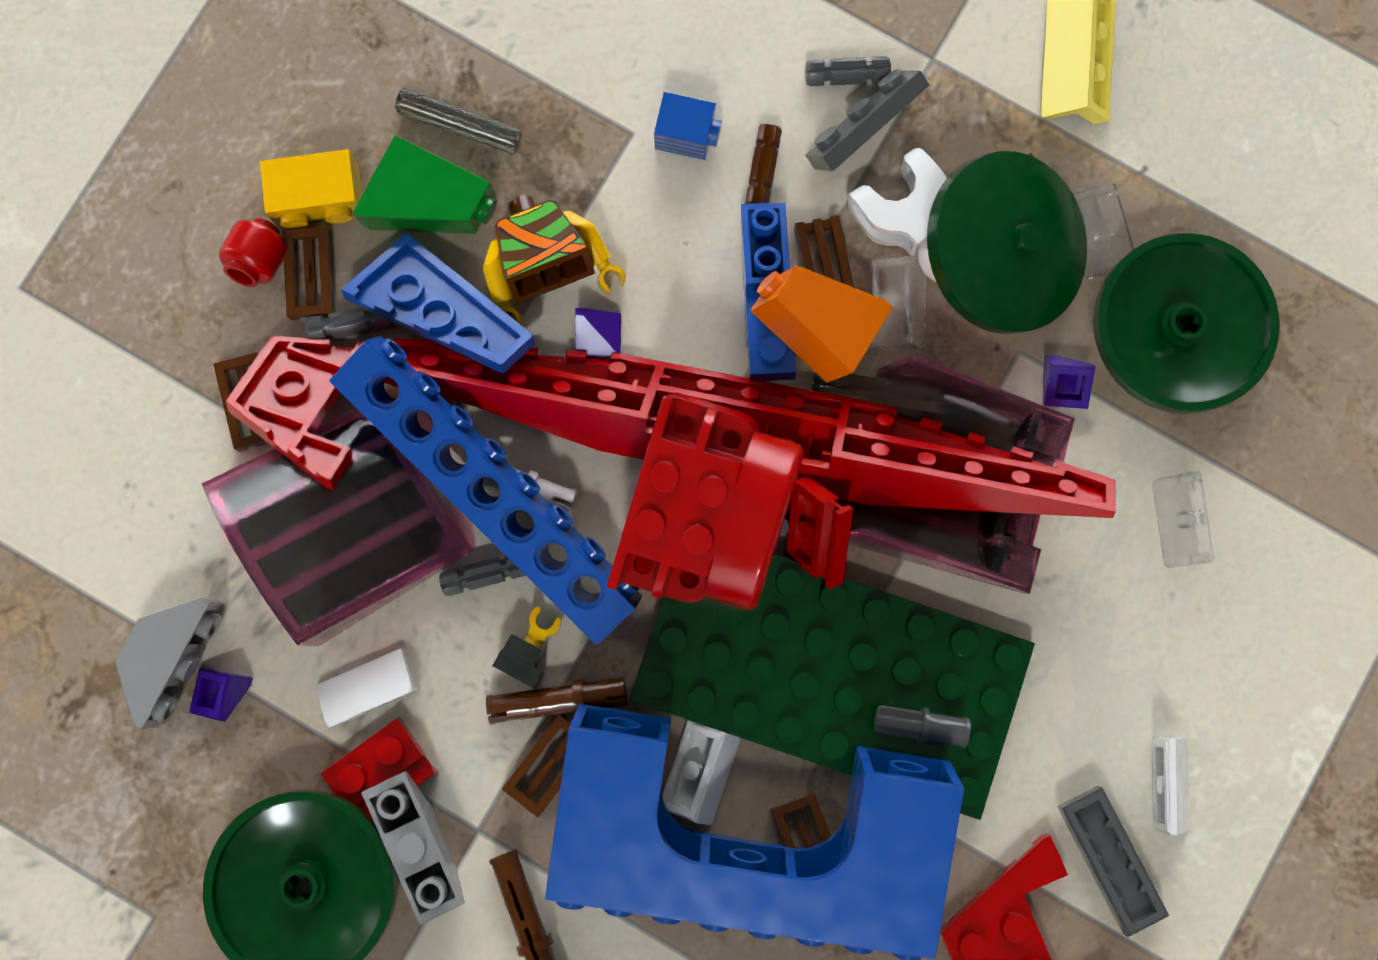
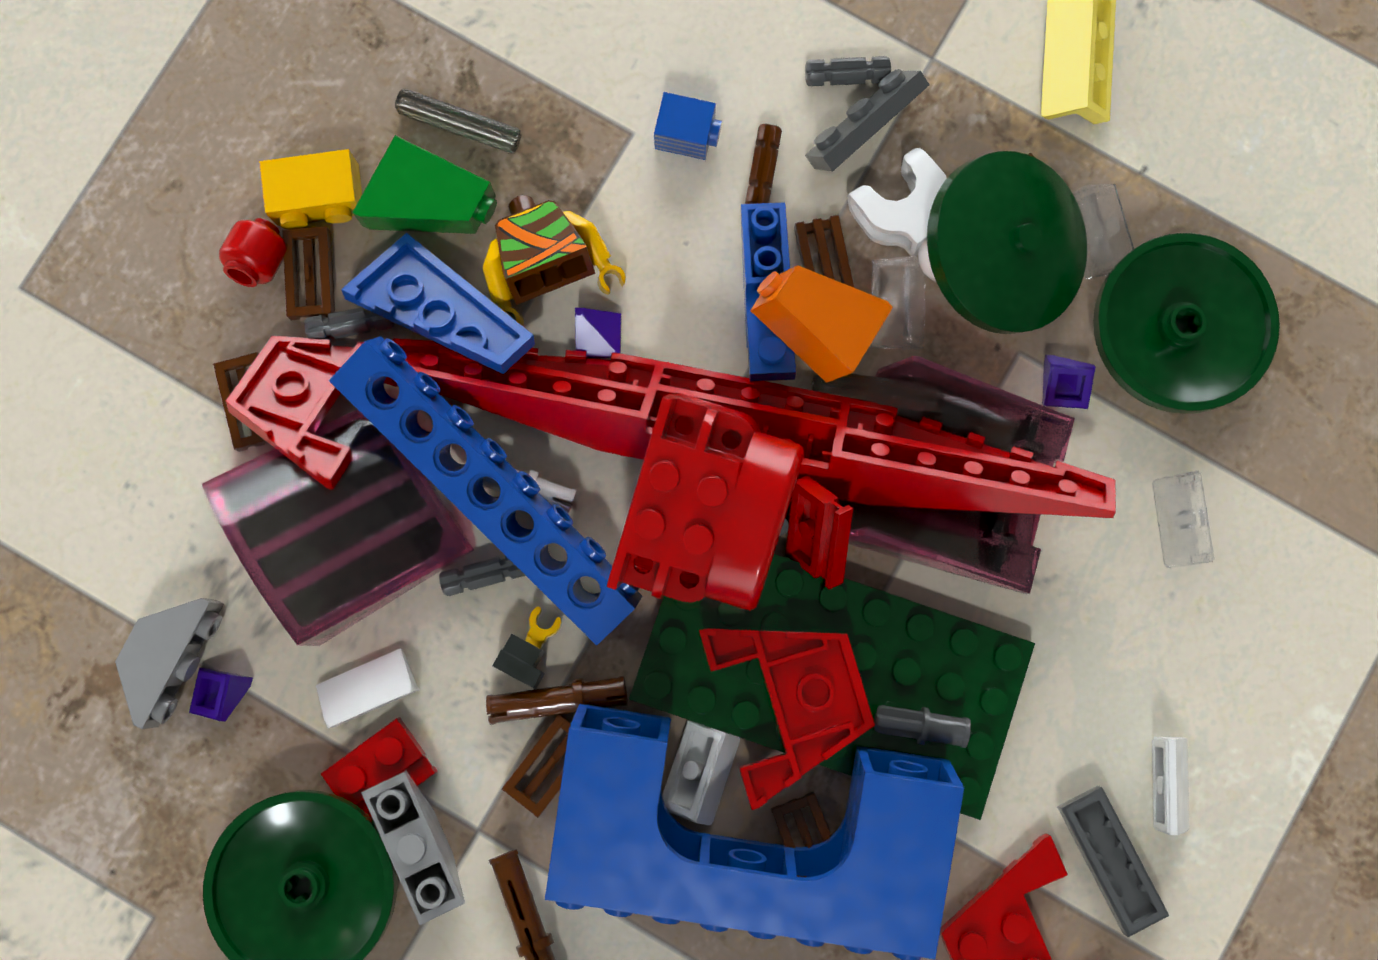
none -> red wing [699,629,875,810]

